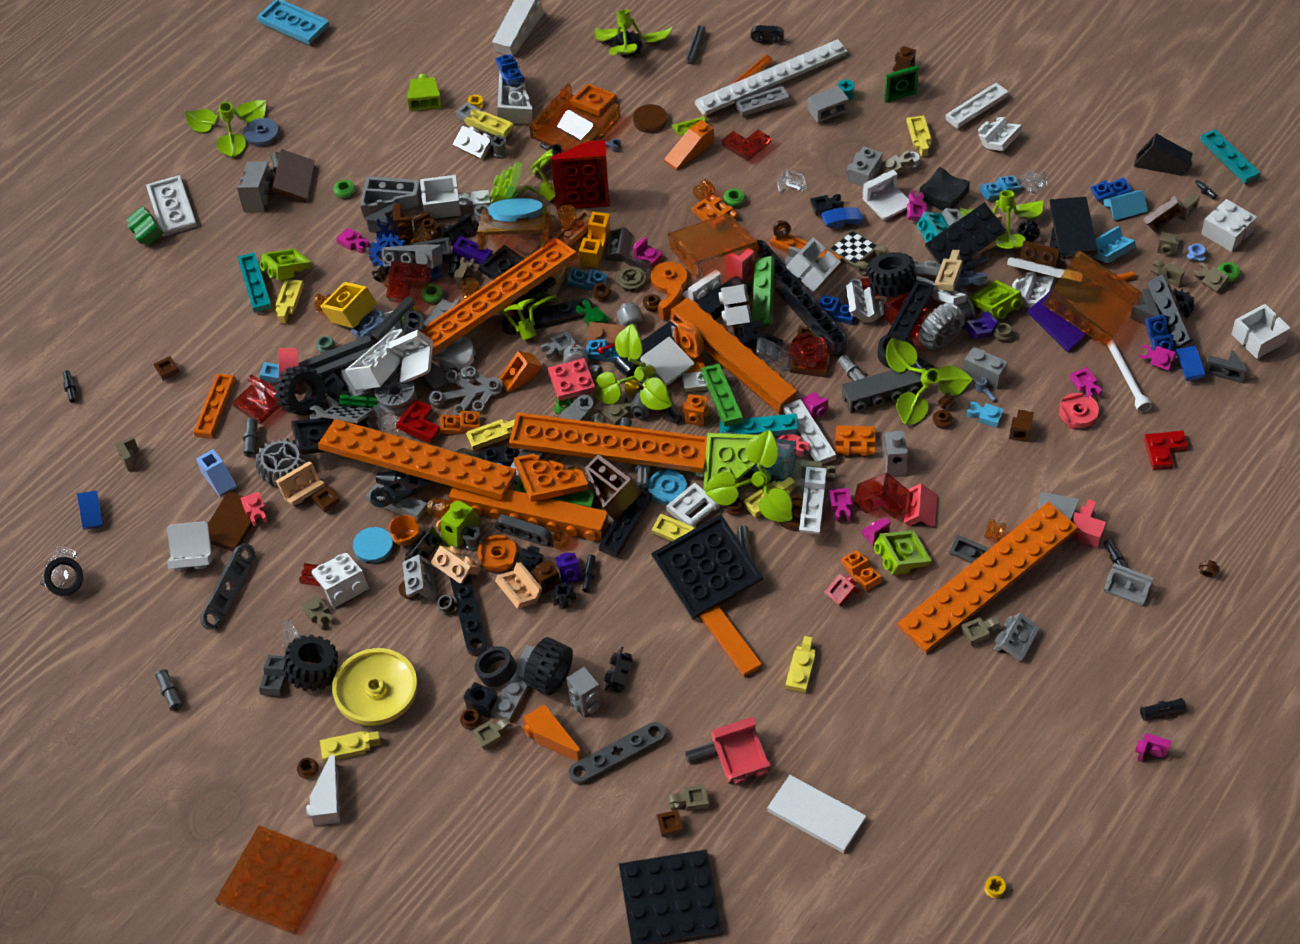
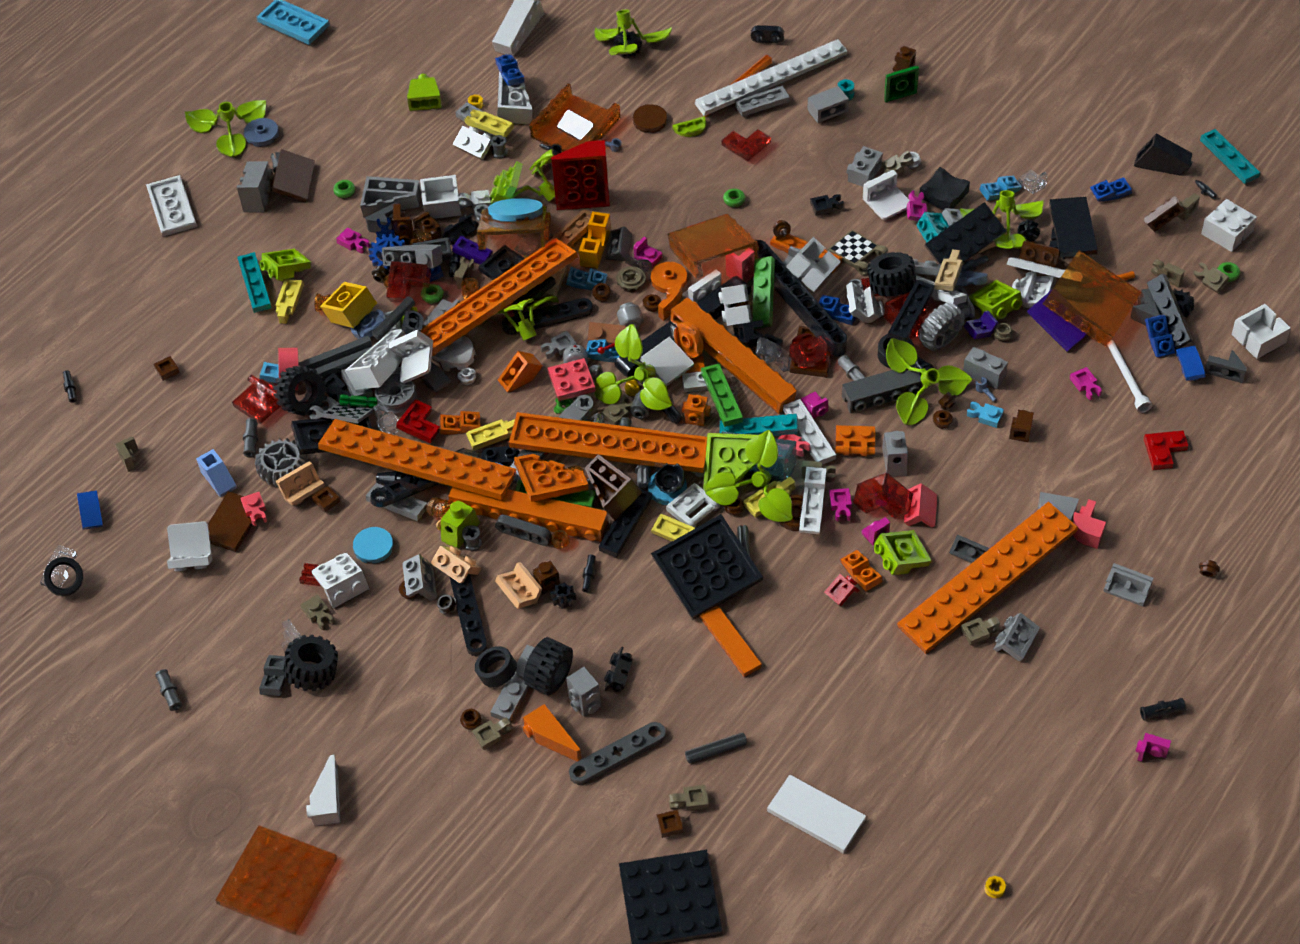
green brick [126,205,164,246] -> none
orange tile [193,373,236,439] -> none
dark grey piece [200,543,256,630] -> none
reddish brown plate [297,757,319,779] -> none
sand green plate [316,336,335,353] -> none
light yellow hinge [320,731,381,762] -> none
light yellow dish [332,648,418,726] -> none
orange hair [389,515,421,546] -> none
black hinge [404,526,441,560] -> none
light grey plant [429,366,503,416] -> none
black brick [464,682,498,718] -> none
orange plate [477,535,518,572] -> none
black gear [519,545,544,572] -> none
dark purple bracket [555,552,582,584] -> none
clear orange wheel [557,205,578,231] -> none
orange tile [570,84,617,116] -> none
green plate [575,299,610,326] -> none
orange slope [664,119,714,170] -> none
dark grey axle [686,25,706,64] -> none
orange plate [692,195,738,231] -> none
clear orange wheel [693,179,715,201] -> none
coral panel [711,717,771,784] -> none
clear bracket [777,169,806,194] -> none
light yellow hinge [785,636,815,693] -> none
blue slope [821,207,864,229] -> none
light yellow hinge [906,116,931,157] -> none
white plate [945,83,1008,129] -> none
white slope [978,117,1023,151] -> none
clear orange wheel [984,519,1006,542] -> none
coral plate [1059,393,1099,429] -> none
medium azure bracket [1093,226,1136,263] -> none
medium azure panel [1103,190,1148,220] -> none
black bar [1103,539,1127,568] -> none
dark pink plate [1139,345,1176,370] -> none
dark tan bracket [1157,232,1180,256] -> none
light blue plate [1187,244,1207,261] -> none
none -> black hair [655,463,685,494]

